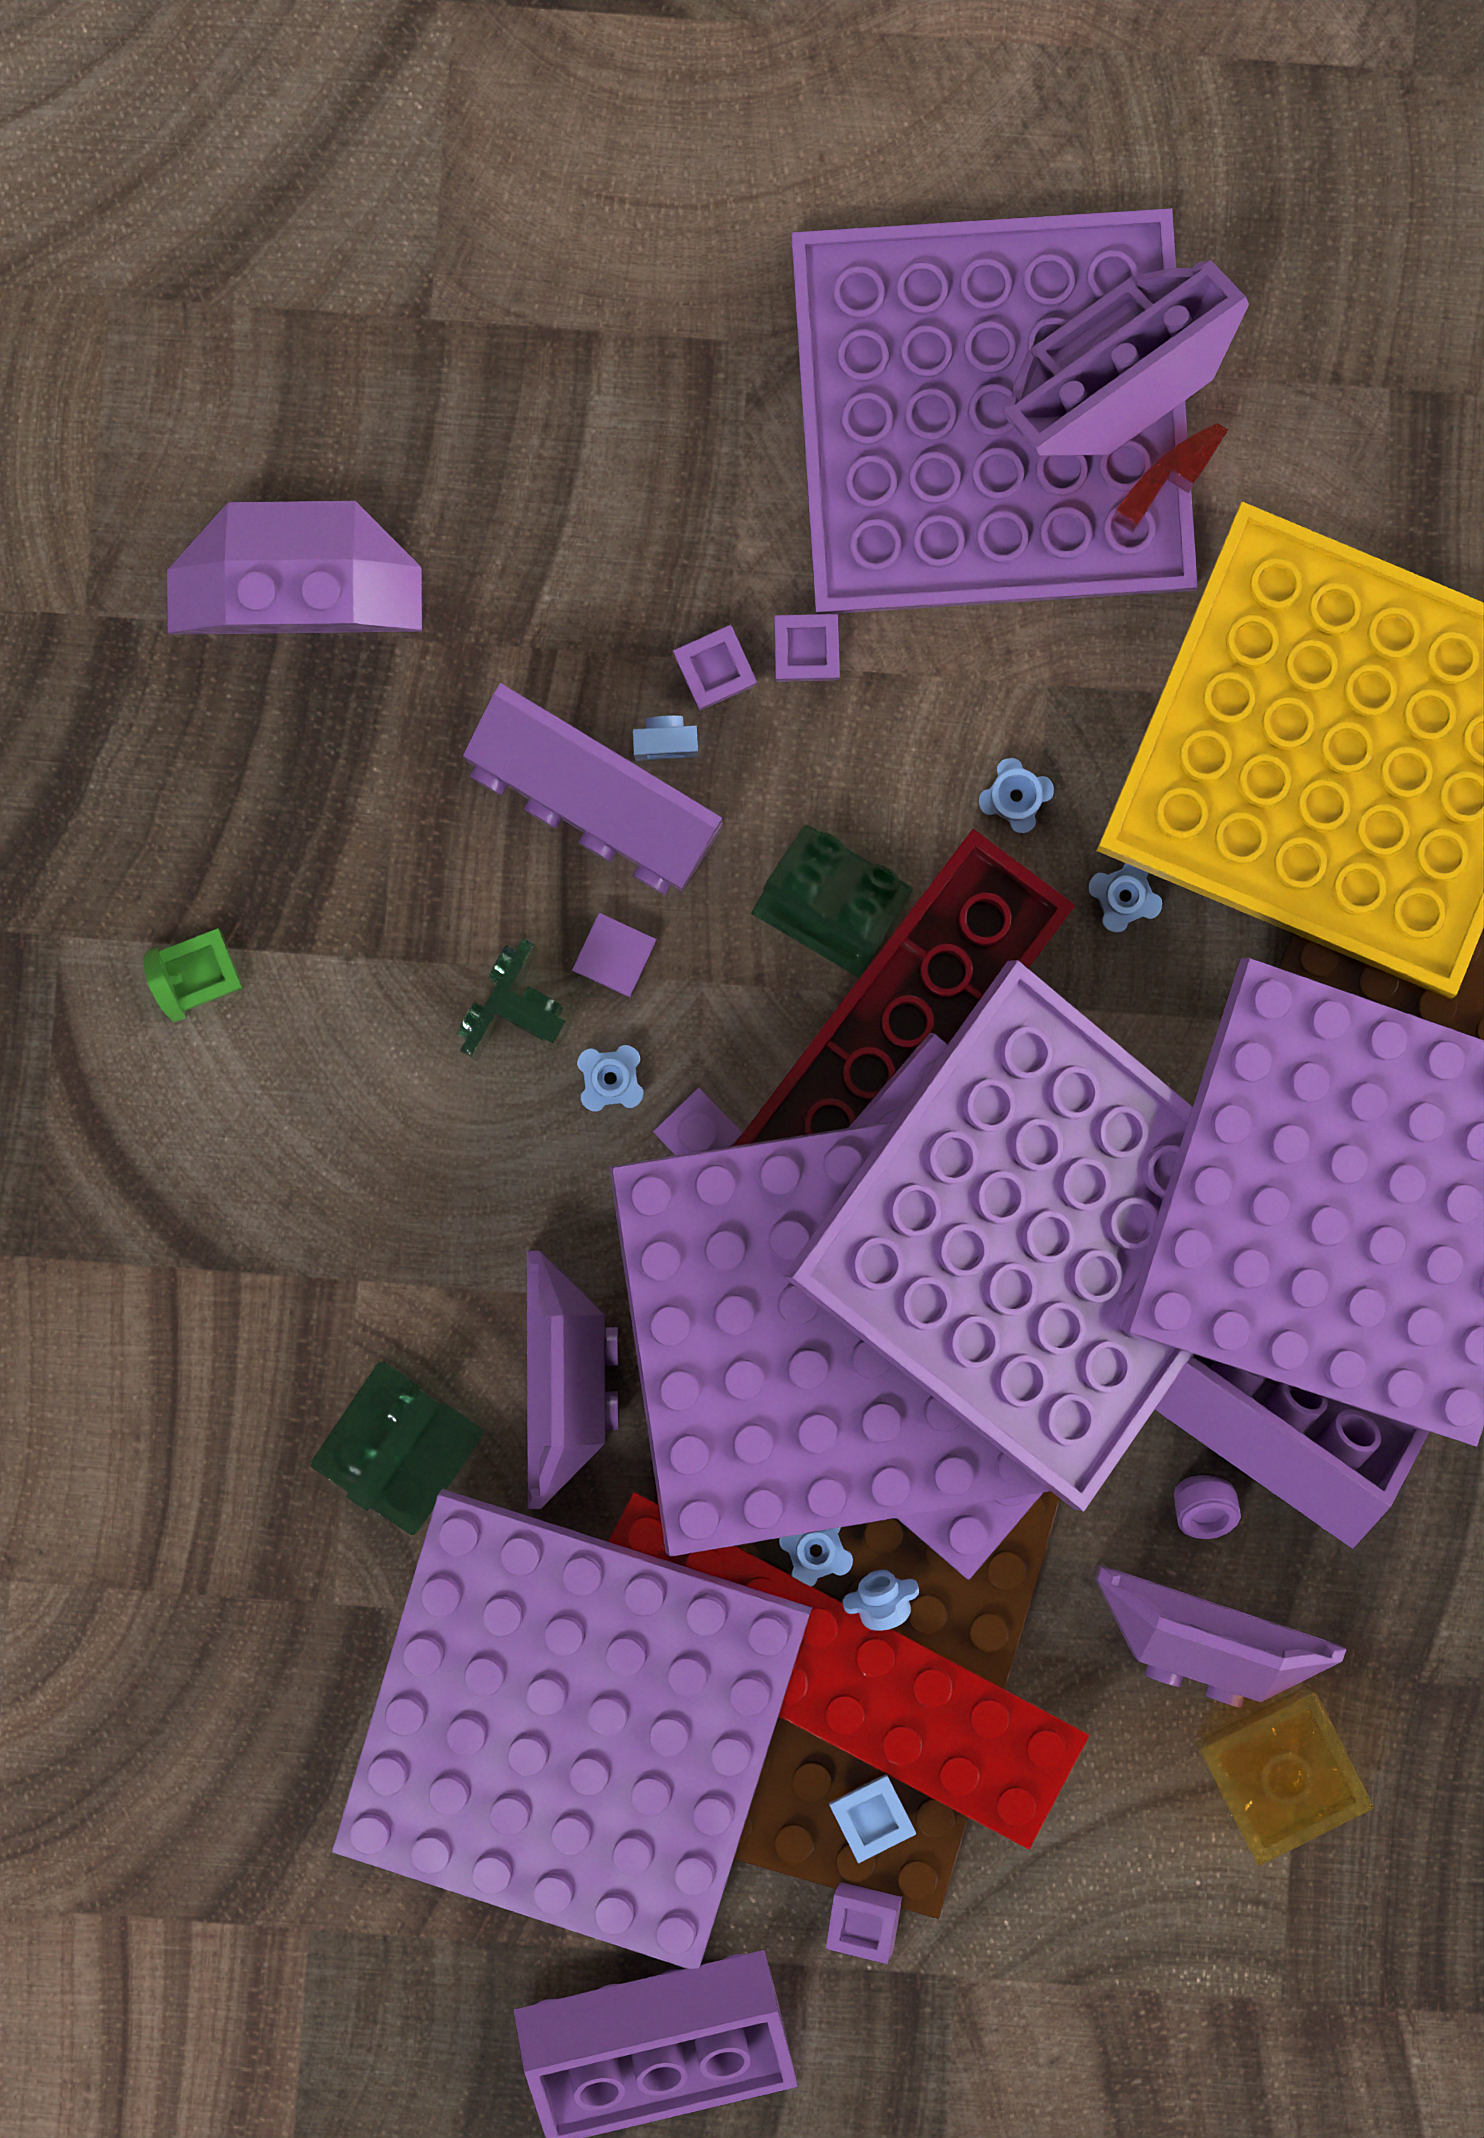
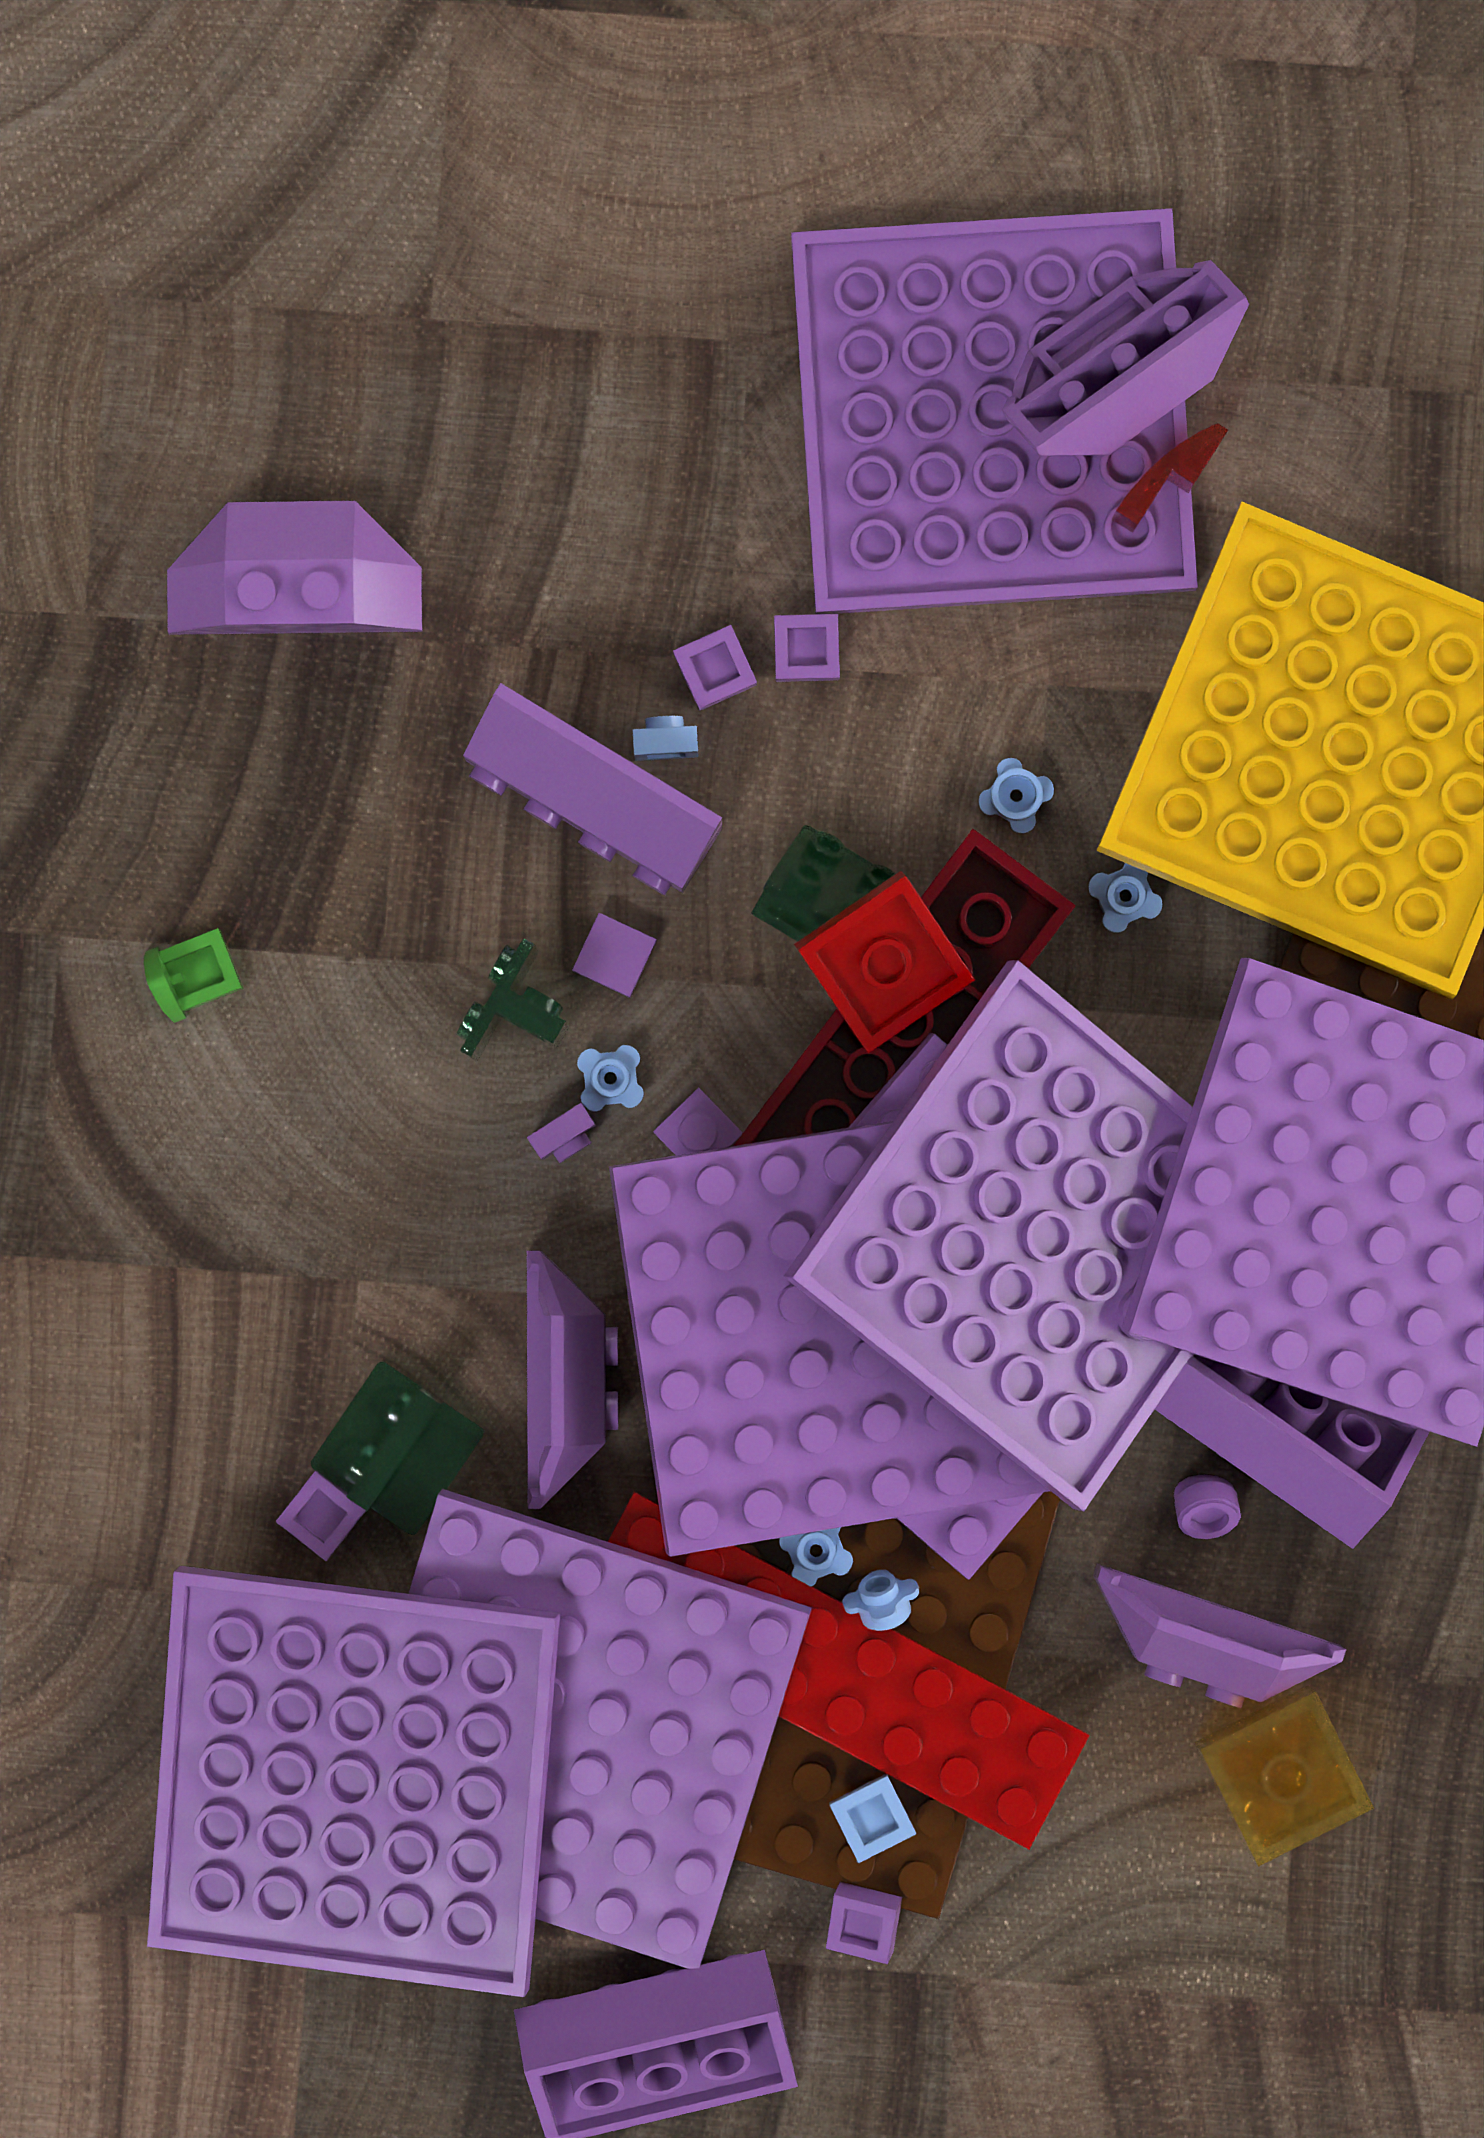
none -> medium lavender plate [147,1566,560,1997]
none -> medium lavender plate [276,1470,367,1561]
none -> medium lavender plate [527,1103,596,1163]
none -> red plate [794,871,975,1054]

